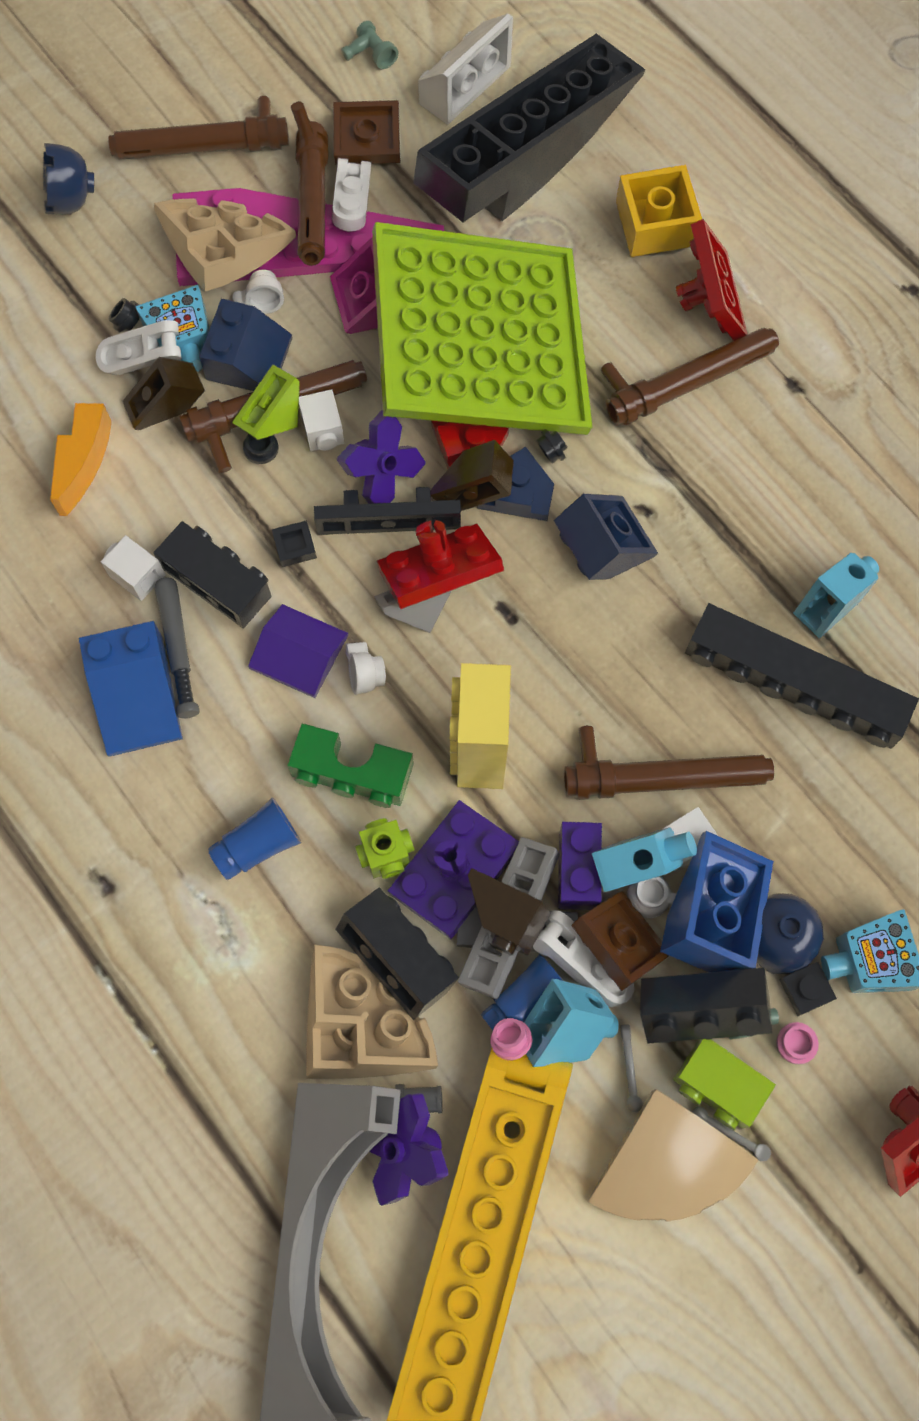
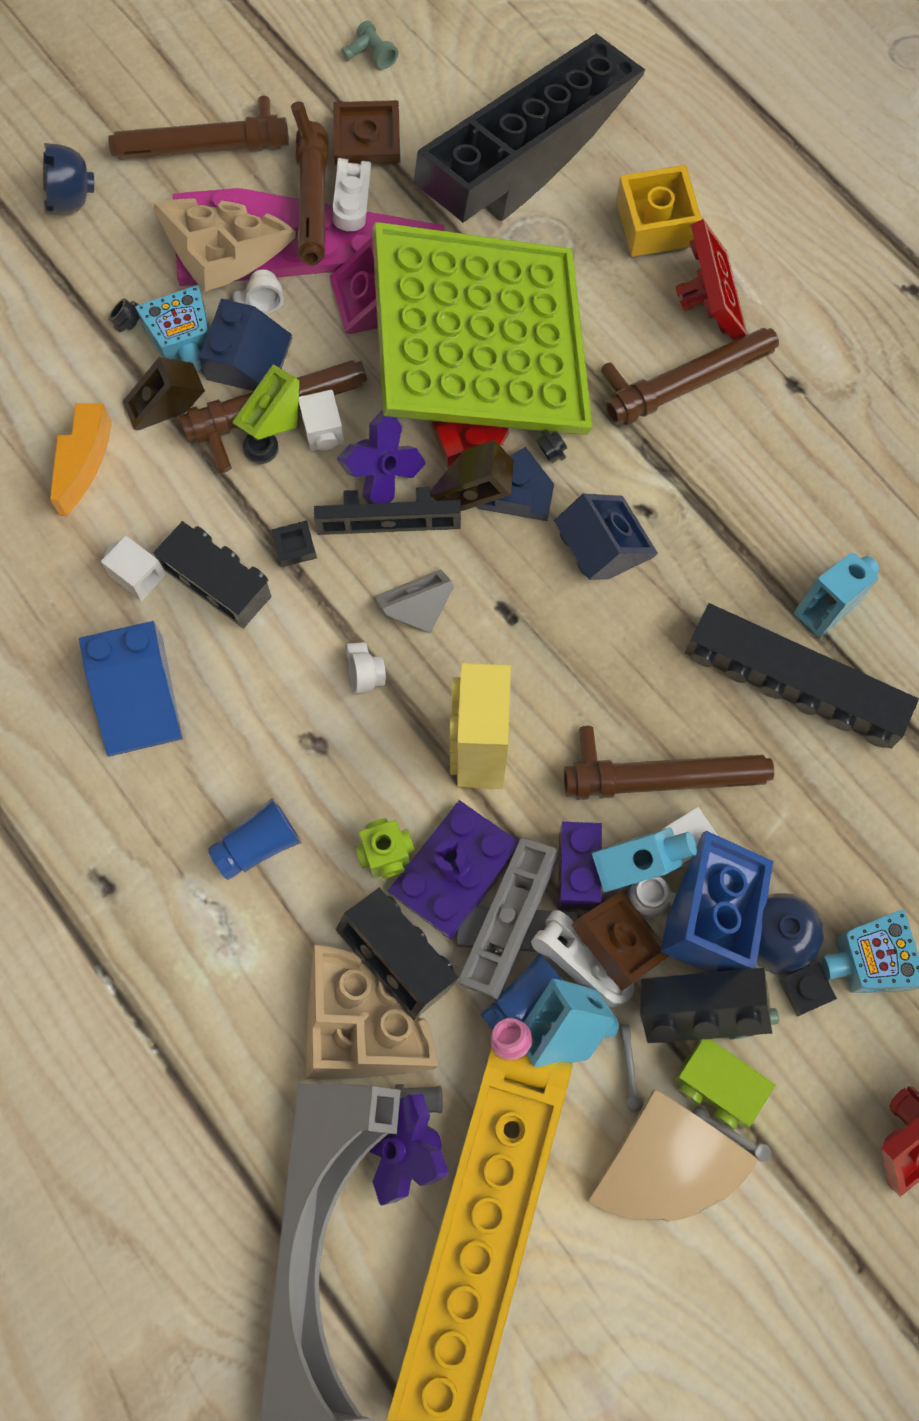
white plate [96,320,181,375] -> none
dark grey piece [155,577,200,719] -> none
dark purple slope [248,604,348,698] -> none
green arch [288,723,414,808] -> none
red plate [376,520,505,609] -> none
white slope [418,14,513,125] -> none
dark brown slope [468,868,550,956] -> none
bright pink plate [776,1022,819,1064] -> none

